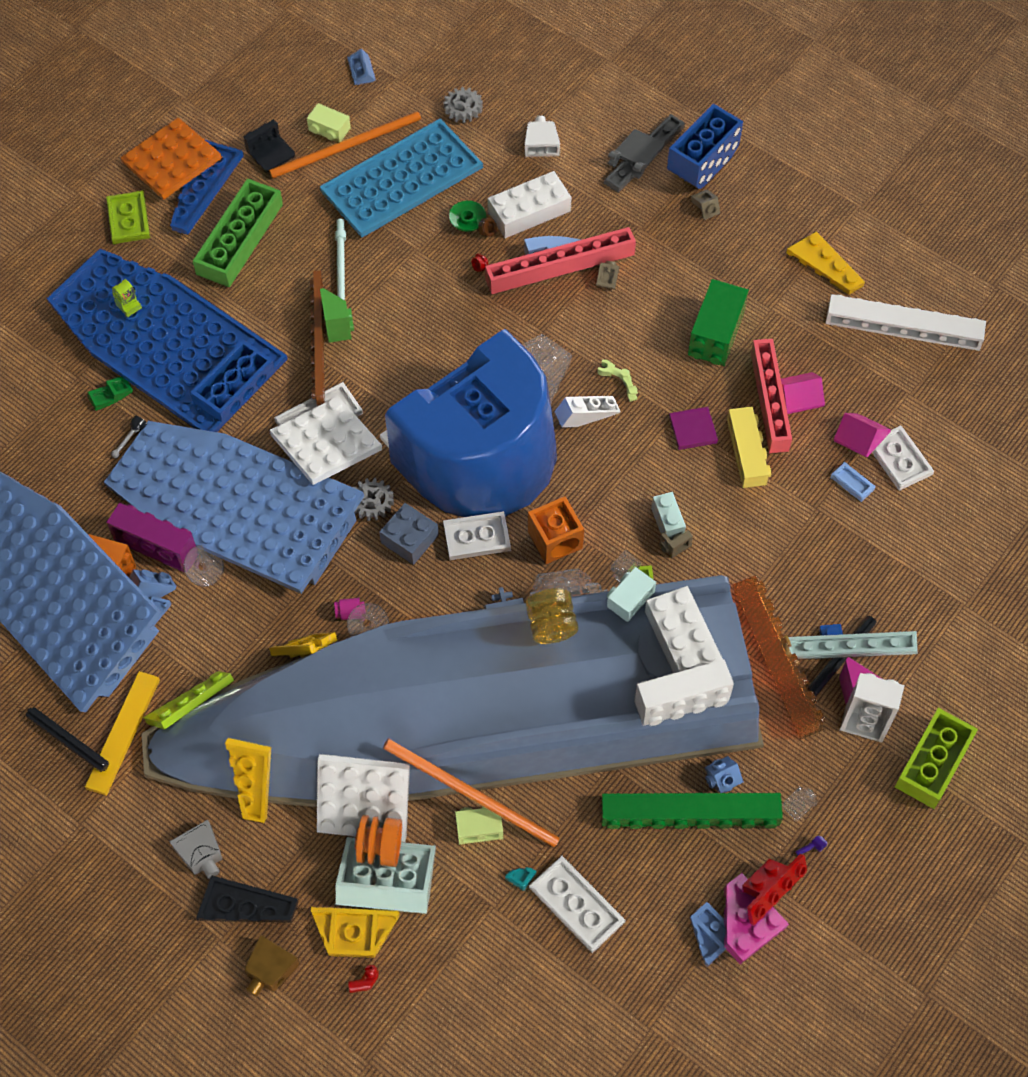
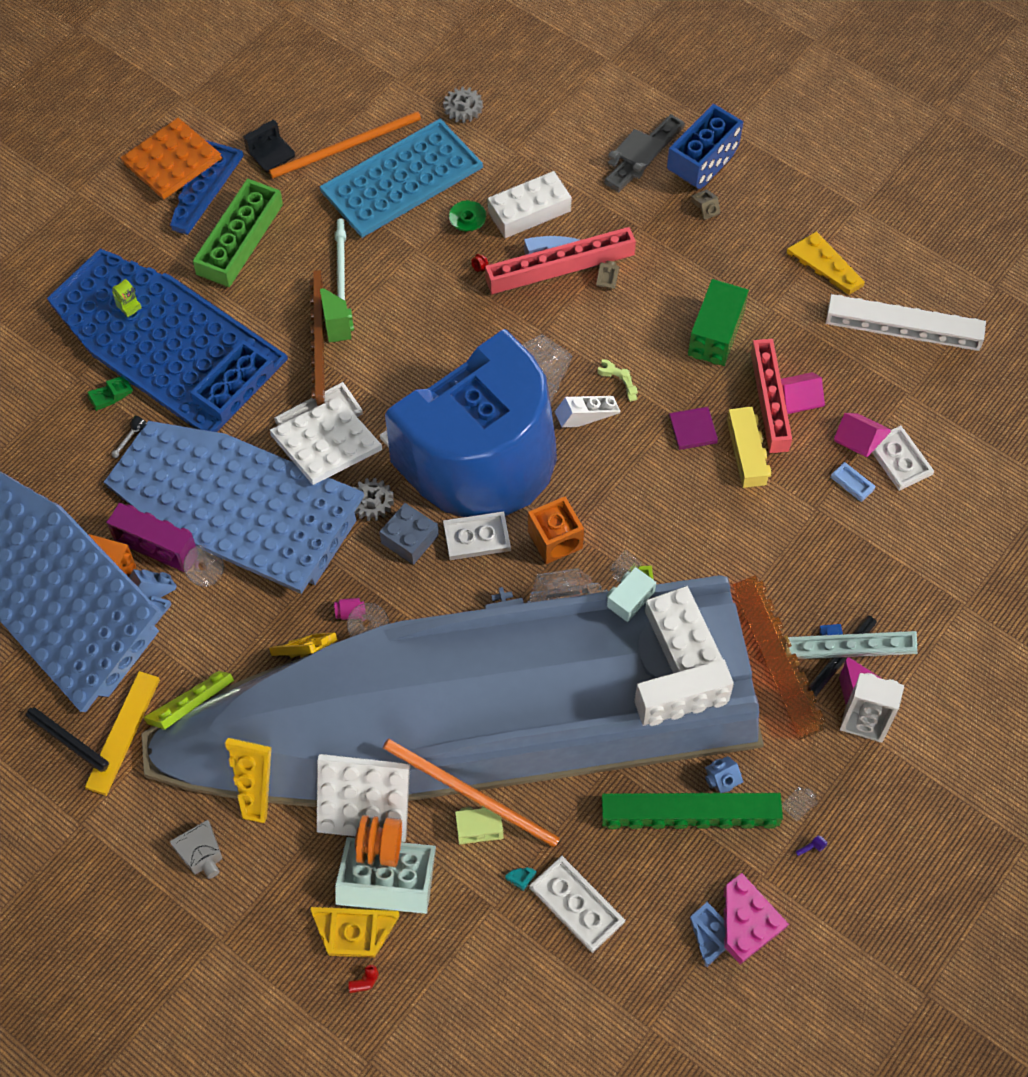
lime tile [106,191,150,244] -> none
black wing [196,875,299,923] -> none
pearl gold torso [245,935,300,997] -> none
yellowish green brick [307,103,351,143] -> none
medium blue slope [347,49,376,85] -> none
reddish brown tile [478,218,497,237] -> none
white torso [525,116,560,157] -> none
clear yellow wheel [525,588,579,644] -> none
light aqua brick [651,492,686,540] -> none
dark tan bracket [659,530,693,558] -> none
red bracket [742,854,807,925] -> none
lime brick [895,708,978,809] -> none

